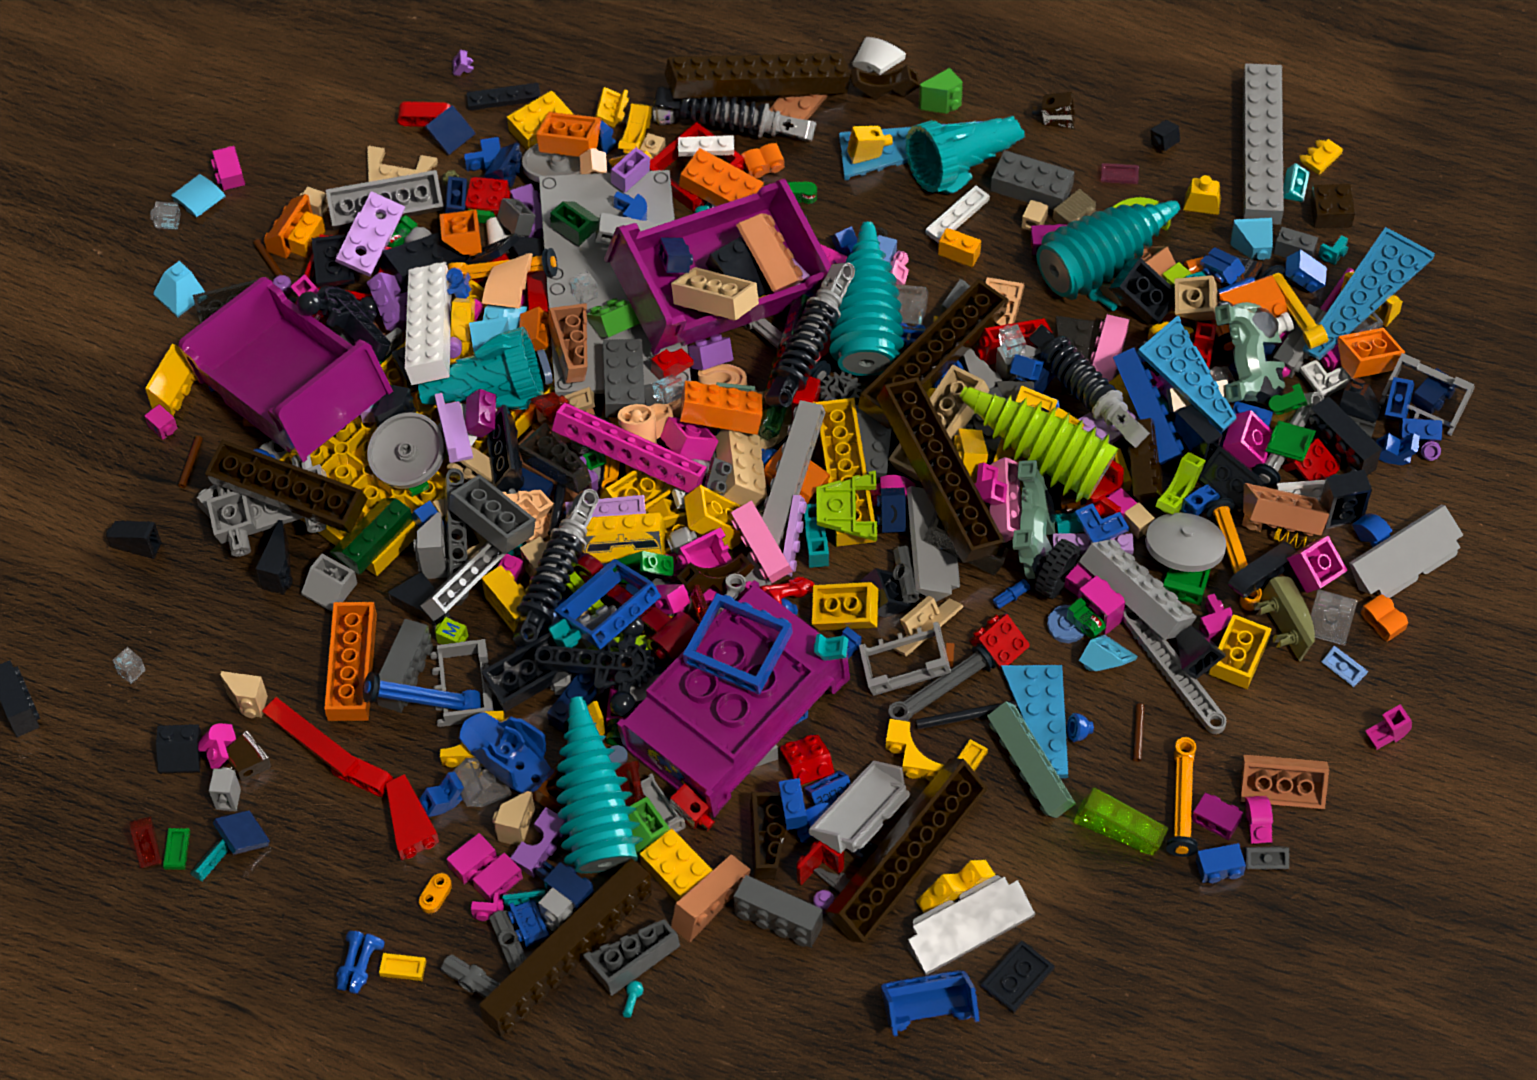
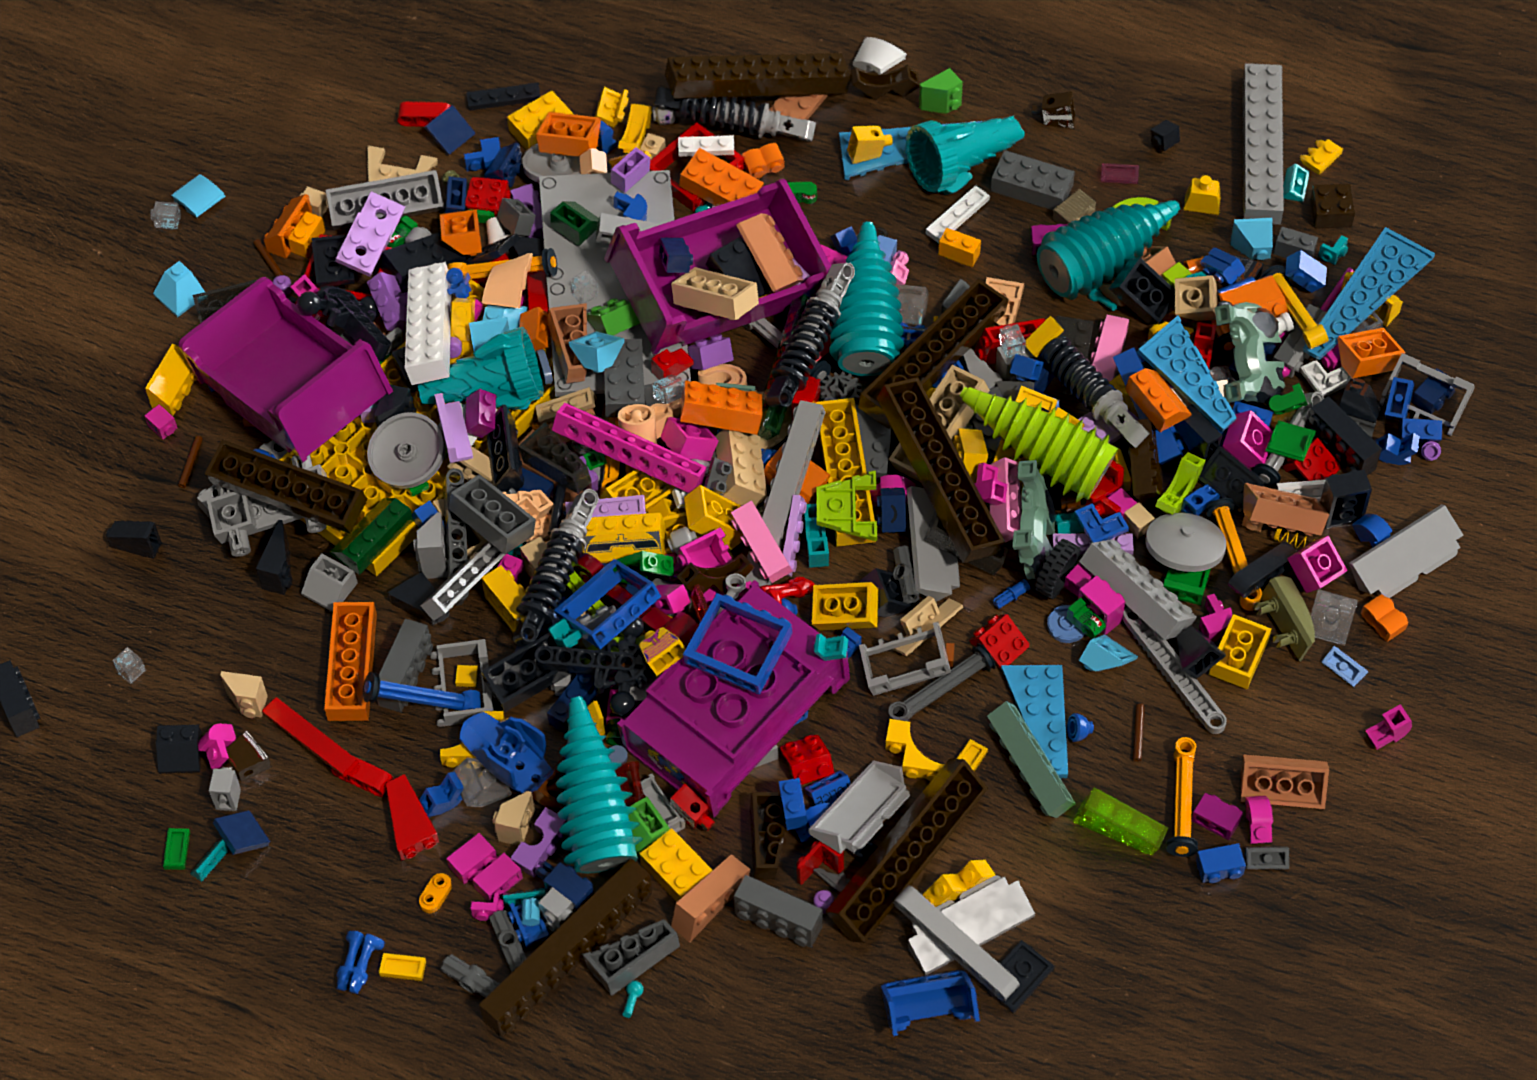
clear red slope [130,817,162,868] -> none
dark pink brick [211,146,245,190] -> none
lime brick [435,617,468,645] -> none
medium lavender tile [453,50,473,76] -> none
clear red slope [530,392,570,424] -> none
black piece [915,700,1018,730] -> none
tan brick [1022,200,1048,231] -> none
none -> yellow tile [455,665,478,687]
none -> medium azure piece [522,898,540,926]
none -> medium azure slope [569,331,624,372]
none -> yellow torso [639,627,686,676]
none -> light grey beam [893,885,1019,1001]
none -> yellow tile [1023,316,1064,358]
none -> orange slope [1125,368,1192,432]

